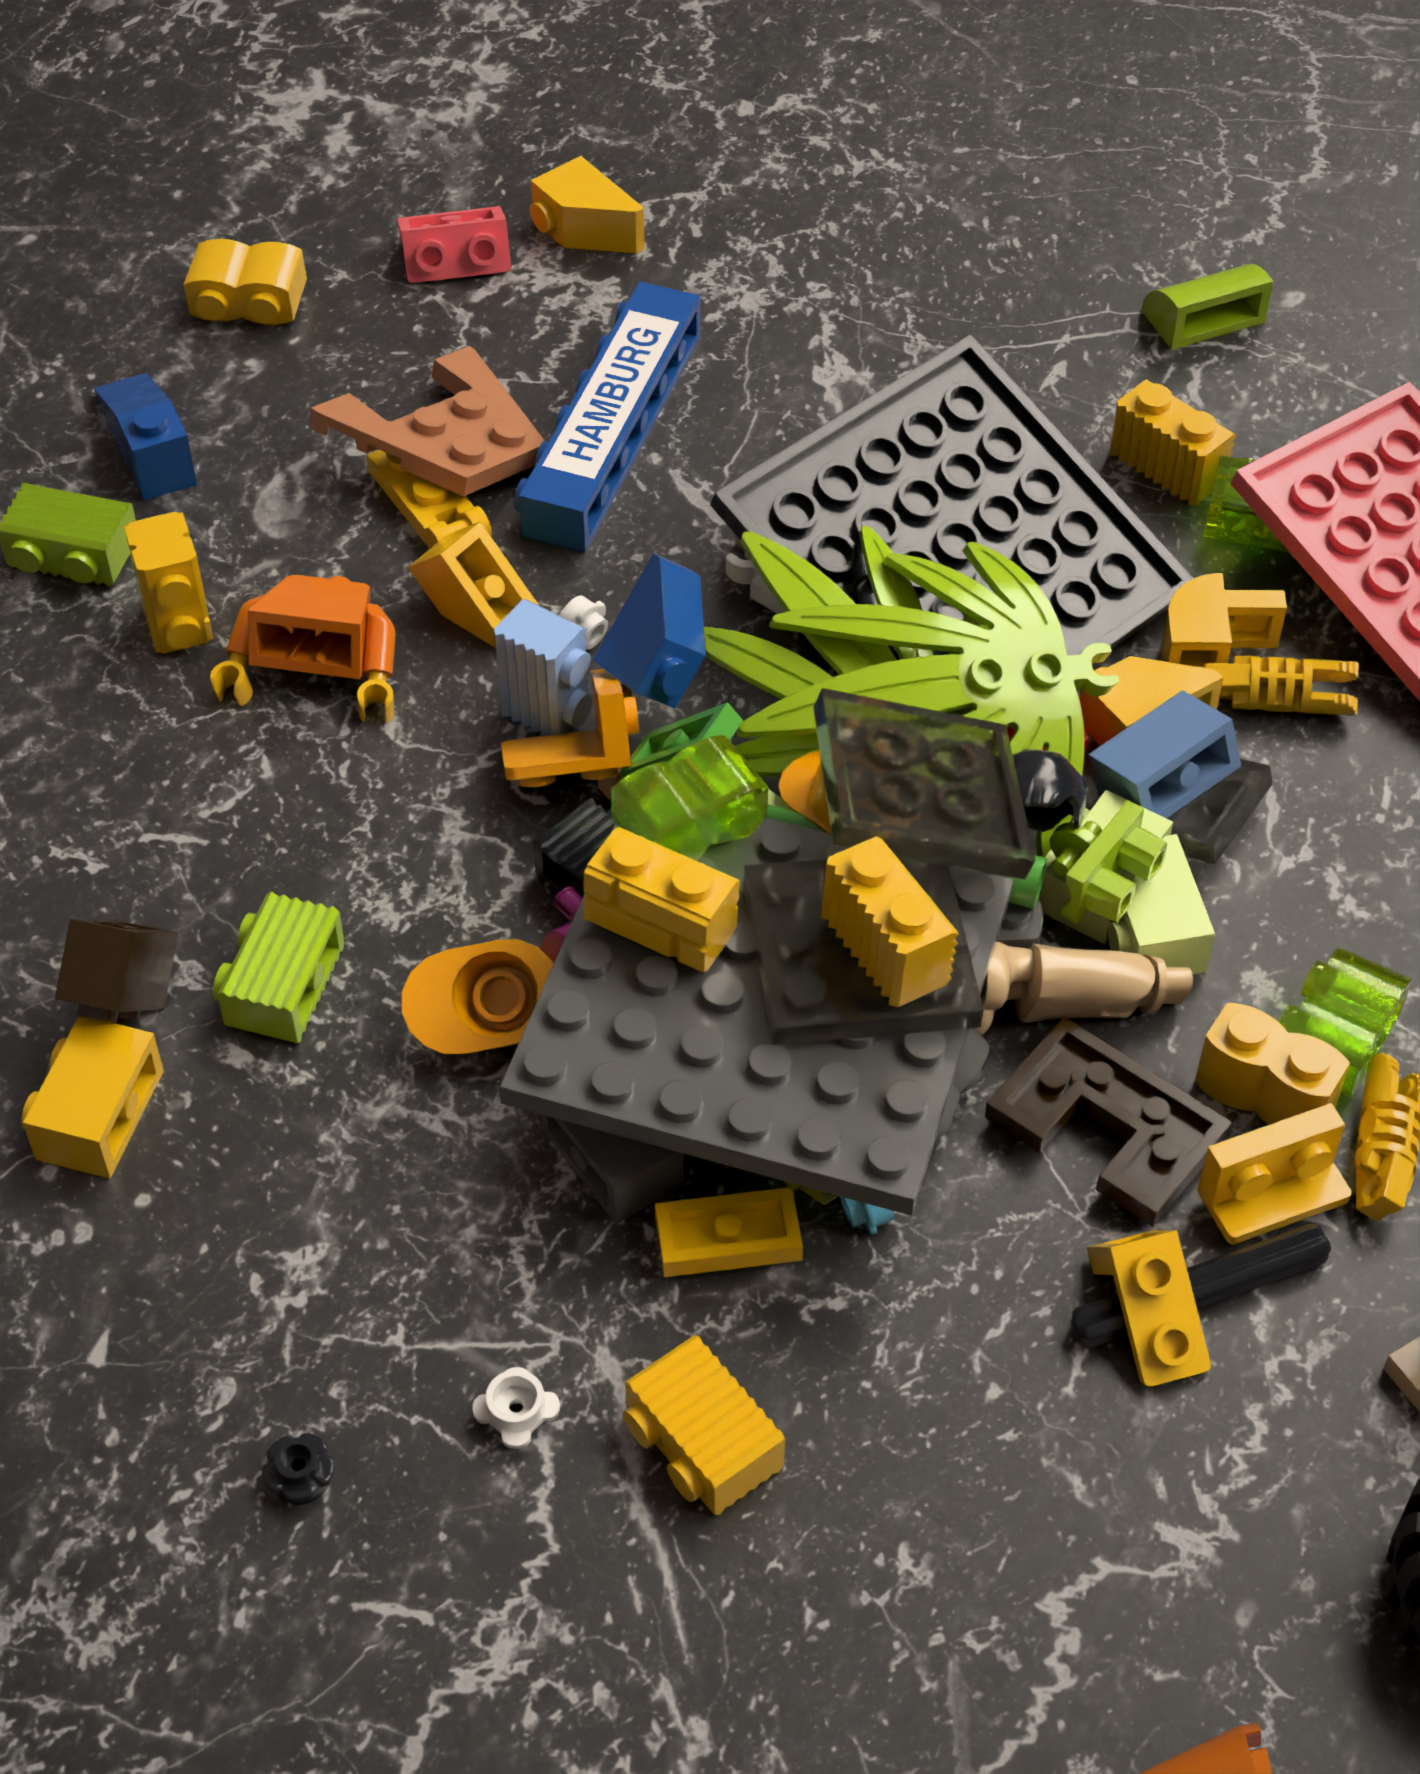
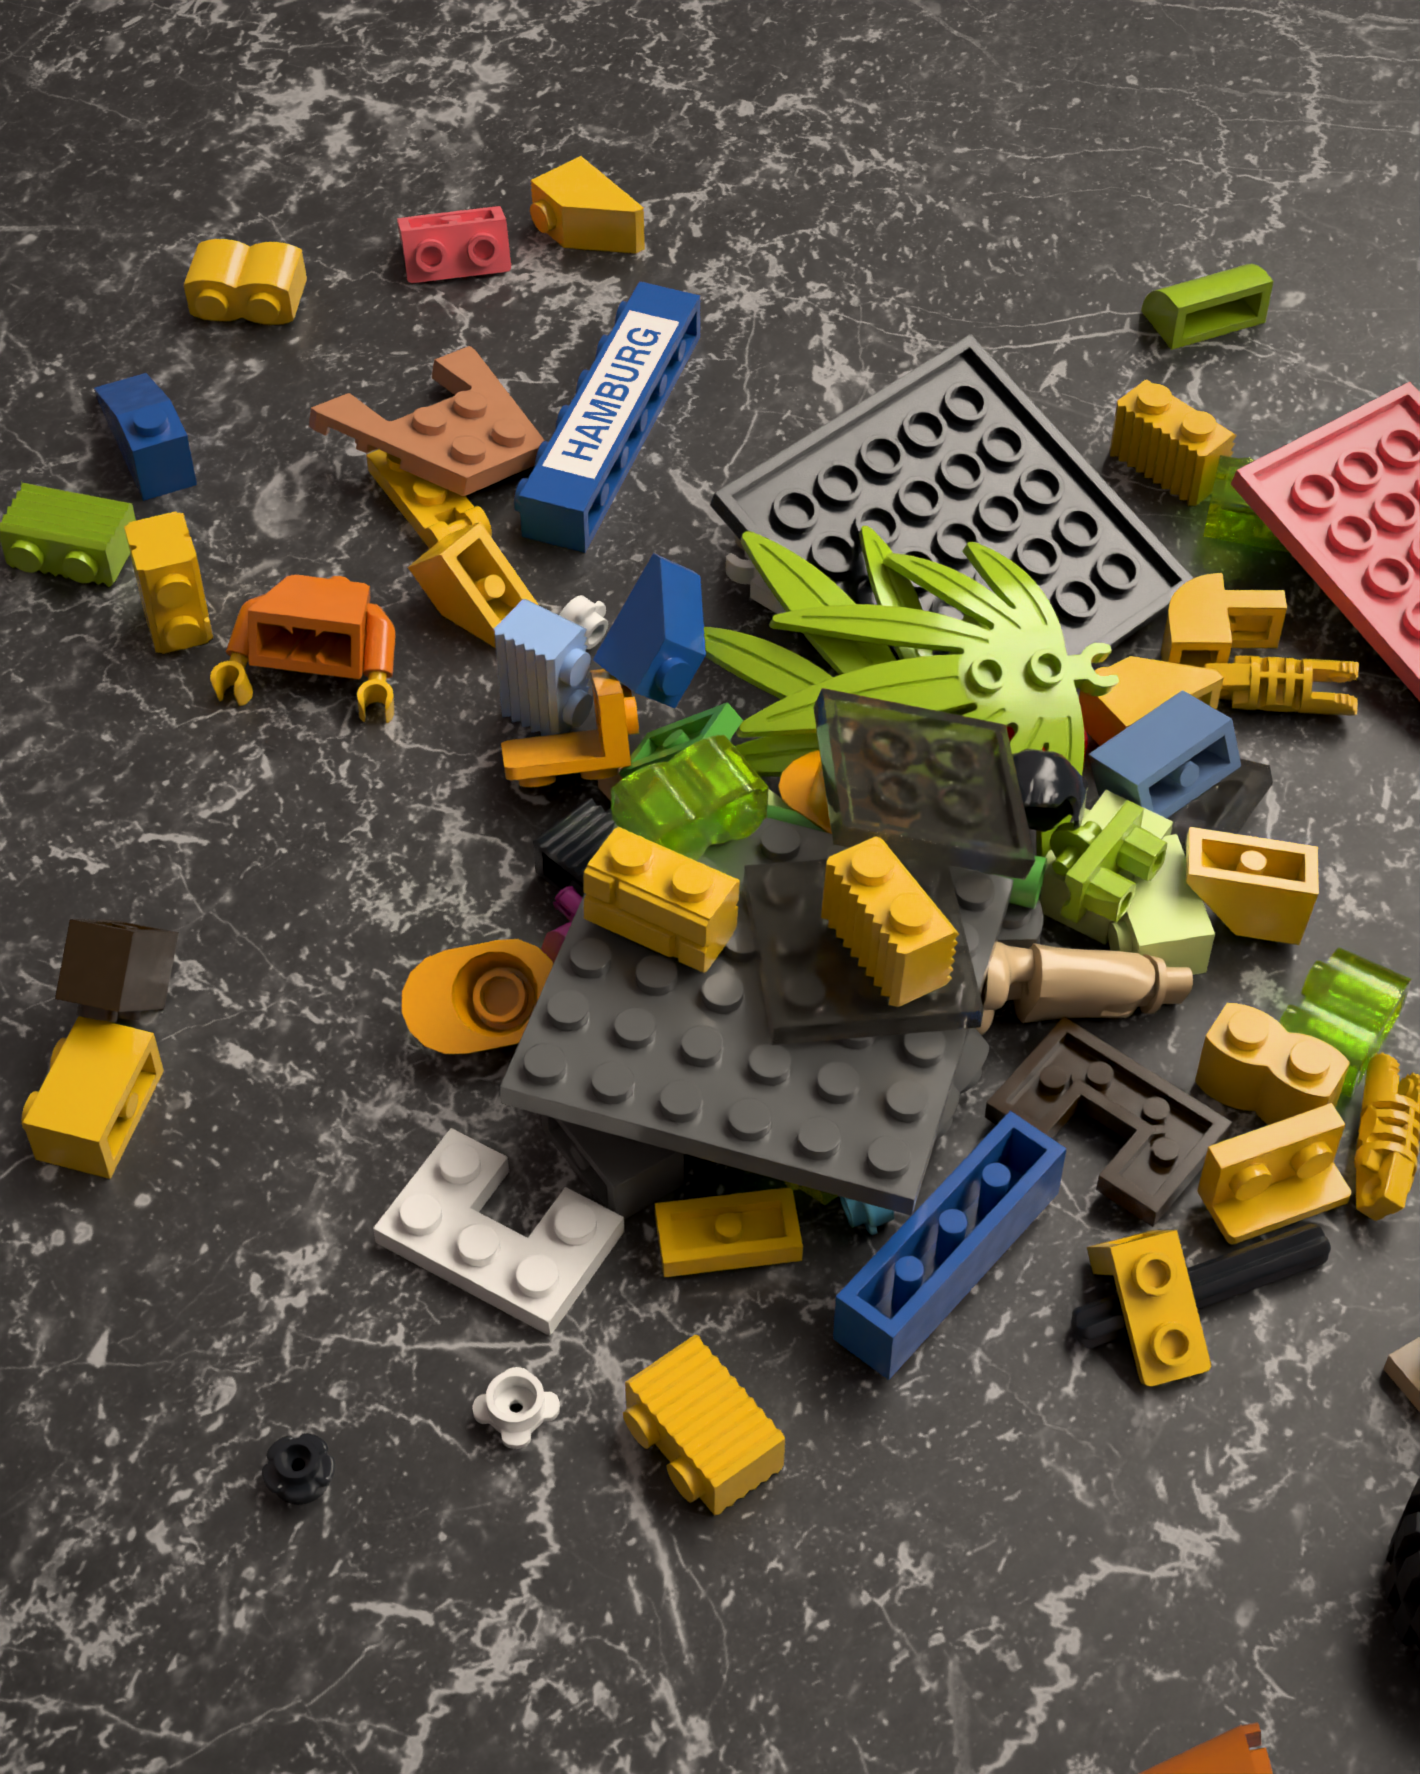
lime brick [213,891,345,1043] -> none
none -> white plate [373,1128,625,1336]
none -> blue brick [833,1111,1067,1380]
none -> yellow slope [1186,827,1319,945]

